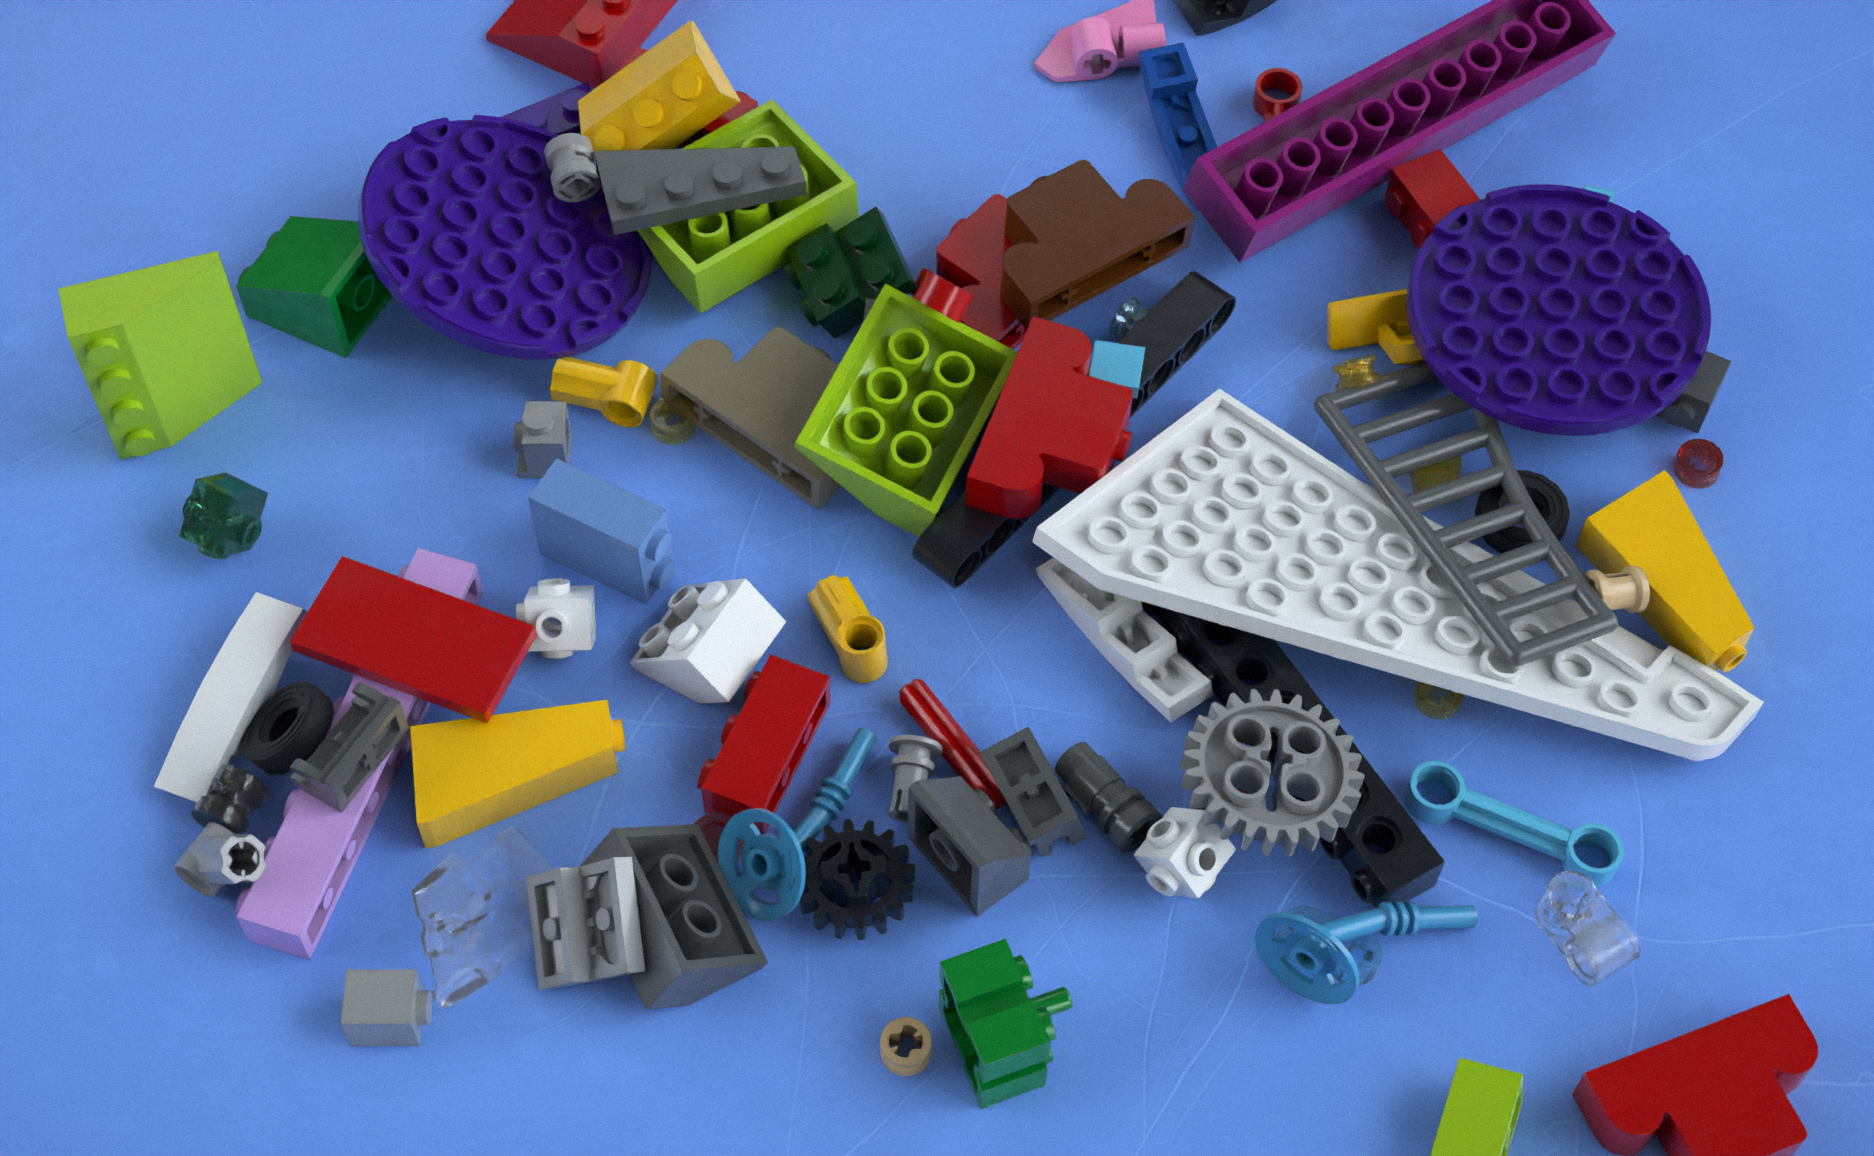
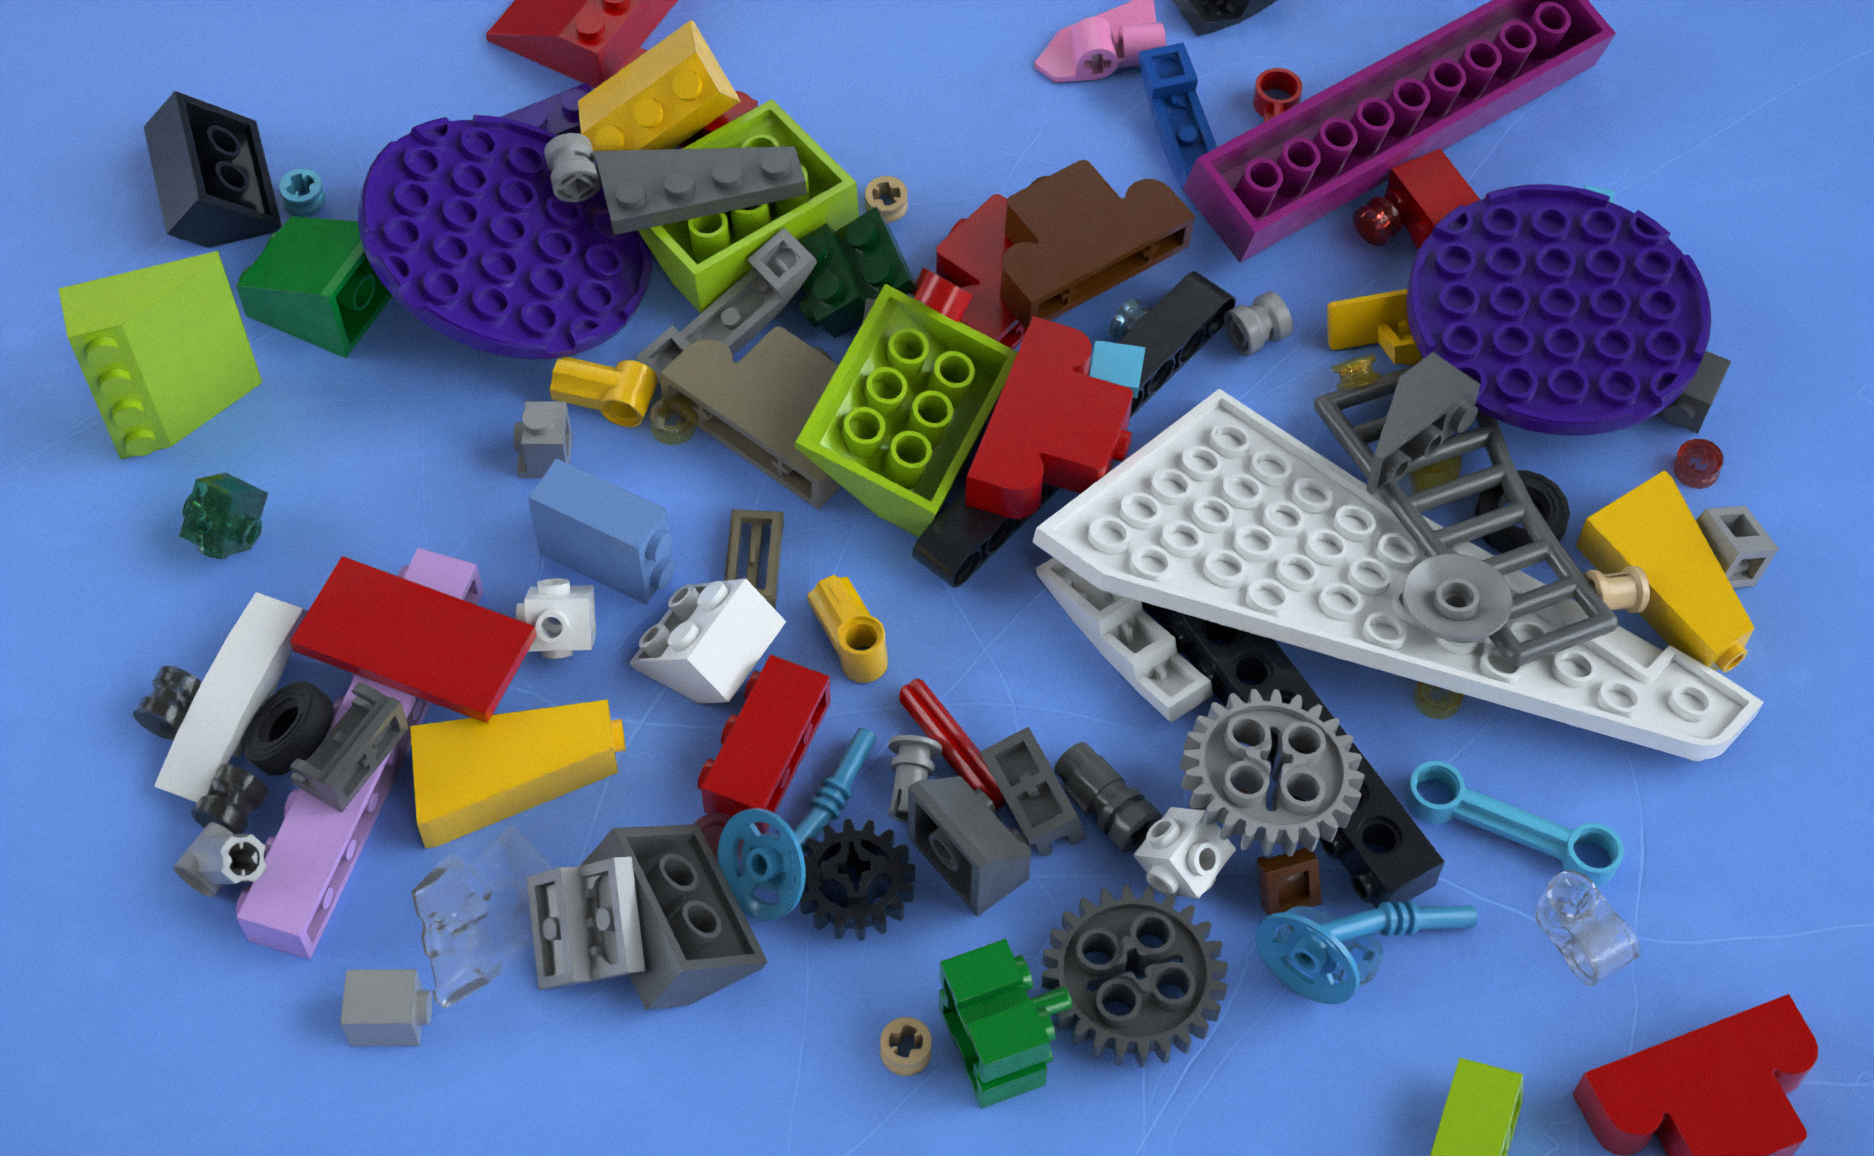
none -> clear smoke wheel [133,666,202,741]
none -> black slope [144,91,282,248]
none -> medium azure bush [279,168,326,217]
none -> light grey slope [635,228,817,386]
none -> dark tan tile [724,509,784,609]
none -> tan bush [865,176,908,222]
none -> dark grey gear [1041,885,1228,1067]
none -> light grey wheel [1224,291,1293,356]
none -> reddish brown tile [1257,848,1322,916]
none -> clear red bush [1353,196,1402,246]
none -> dark grey slope [1366,352,1481,495]
none -> light grey dish [1403,554,1513,641]
none -> light grey brick [1696,506,1779,588]

